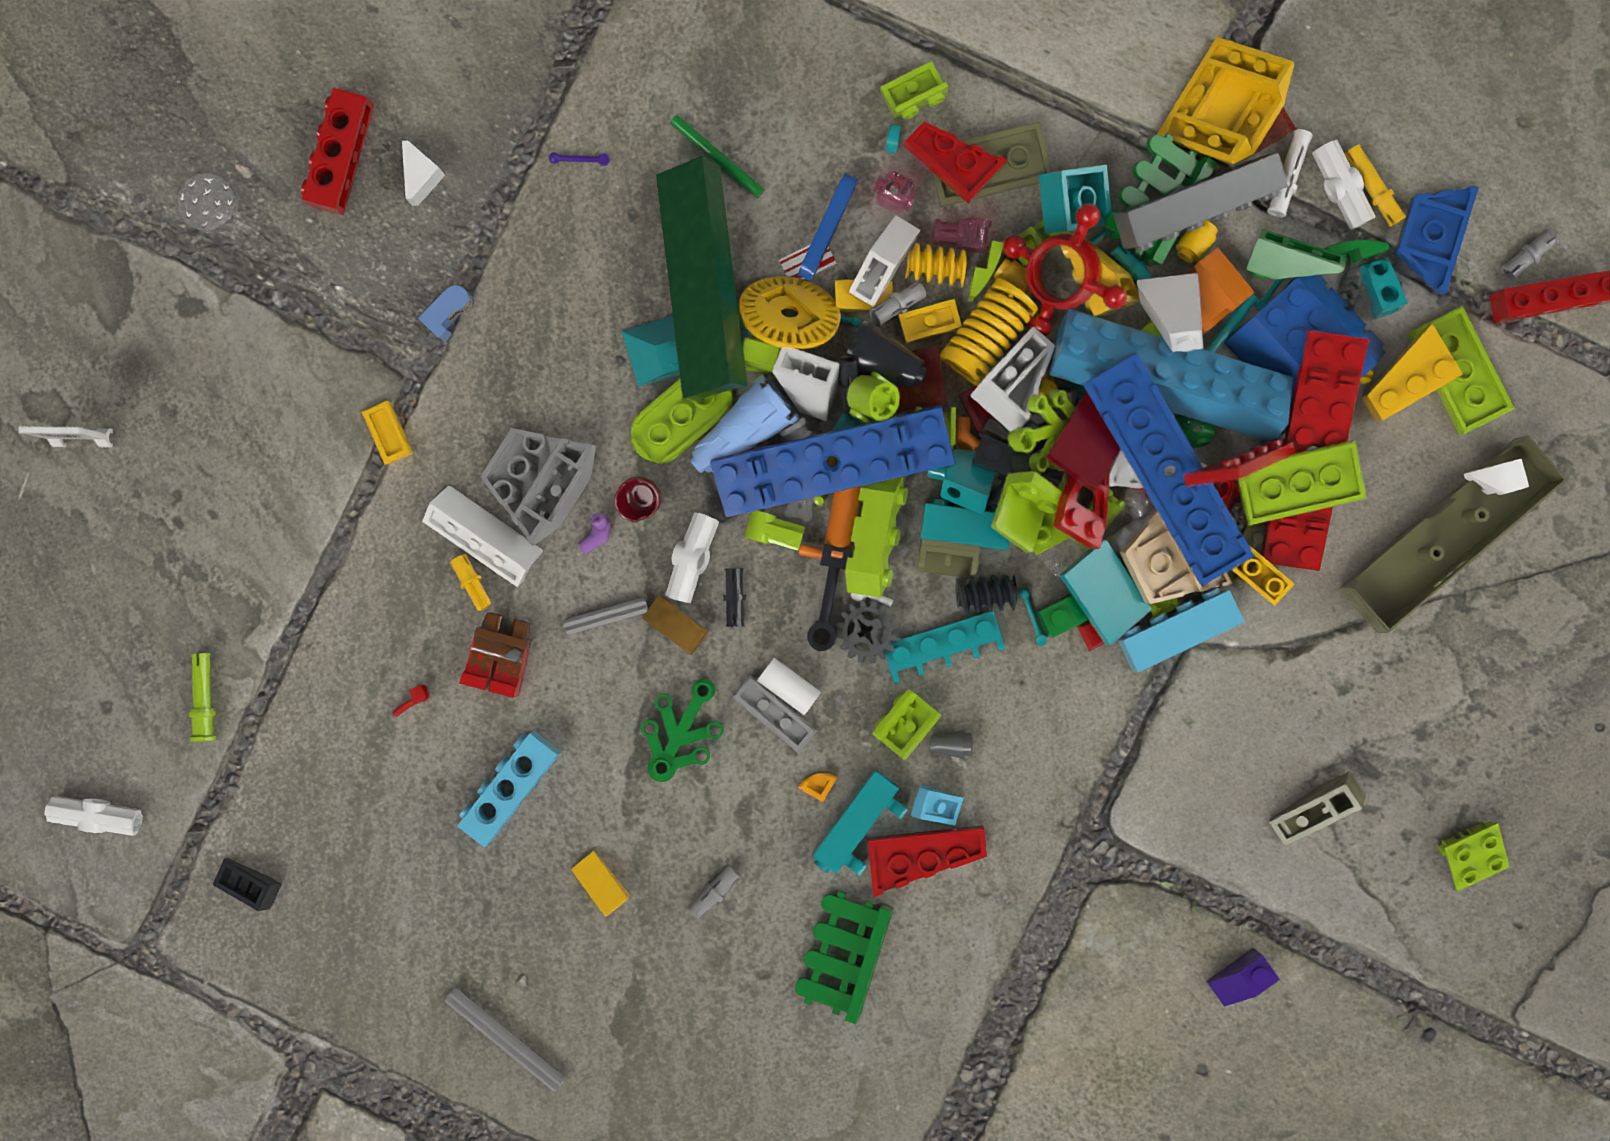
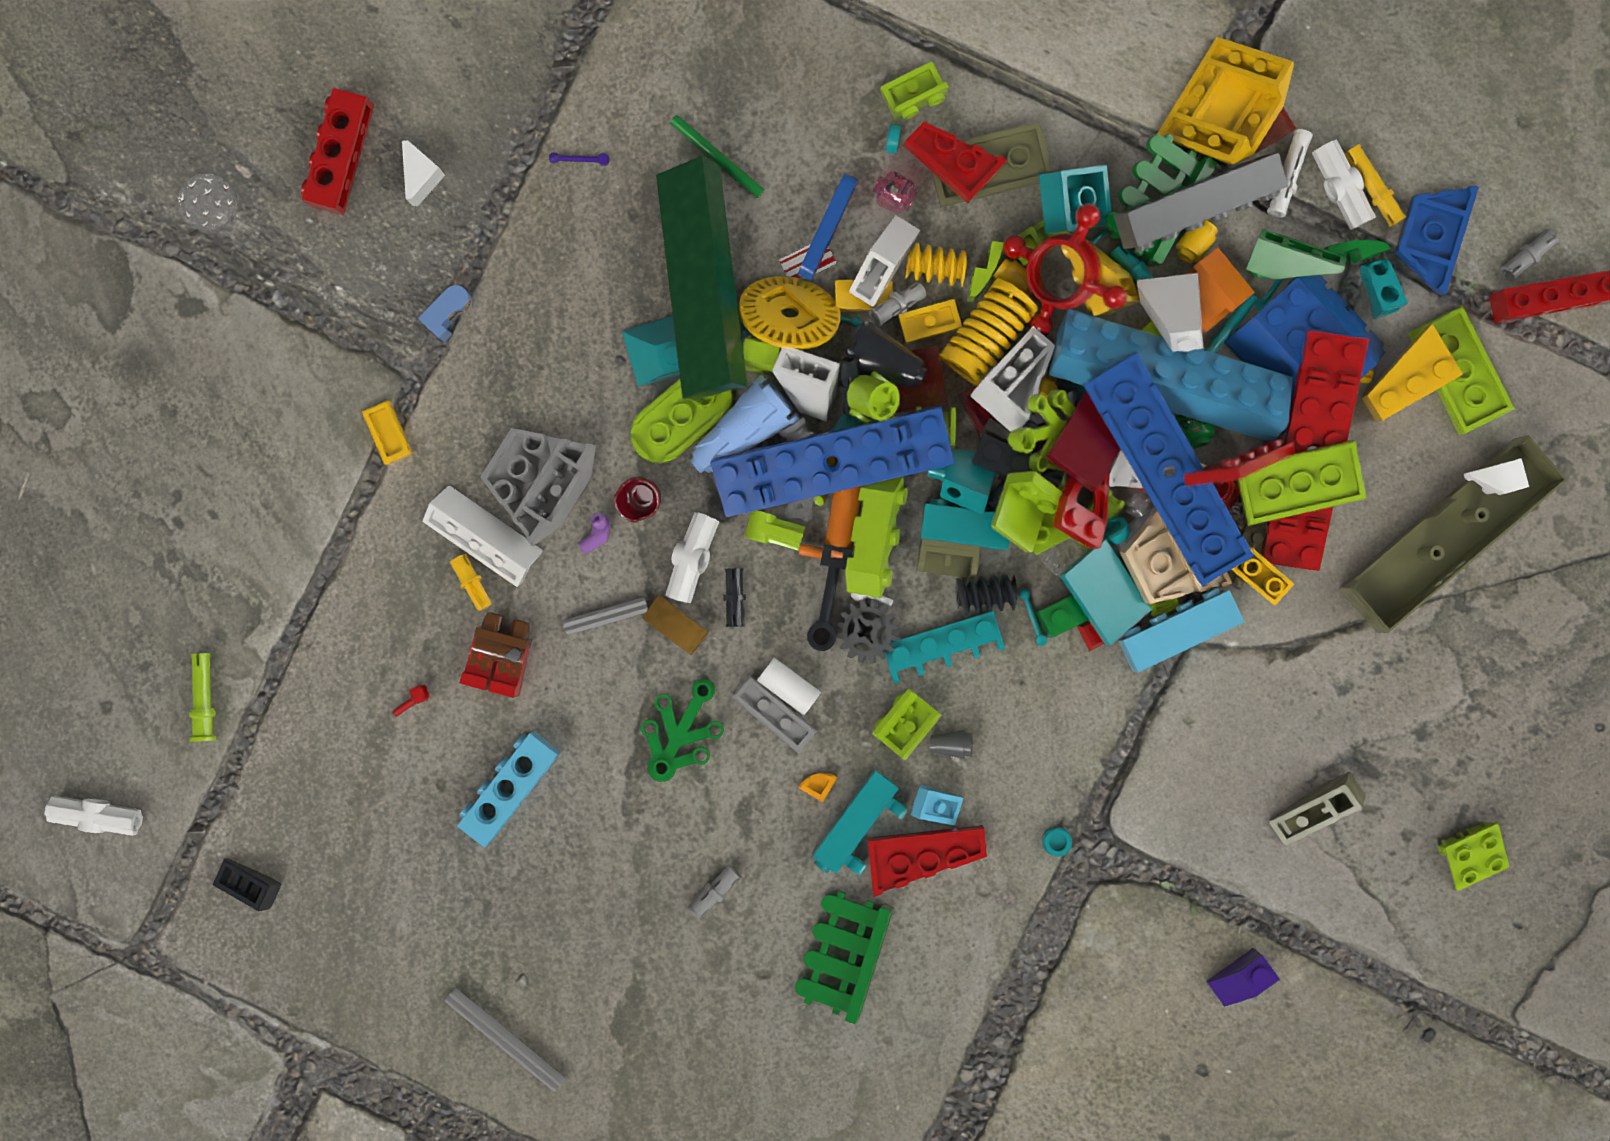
white flag [19,427,113,447] -> none
yellow slope [571,850,630,917] -> none
clear pink connector [933,218,992,253] -> none
orange arm [955,417,981,452] -> none
none -> teal tile [1042,826,1072,857]
none -> teal tile [1103,517,1131,545]

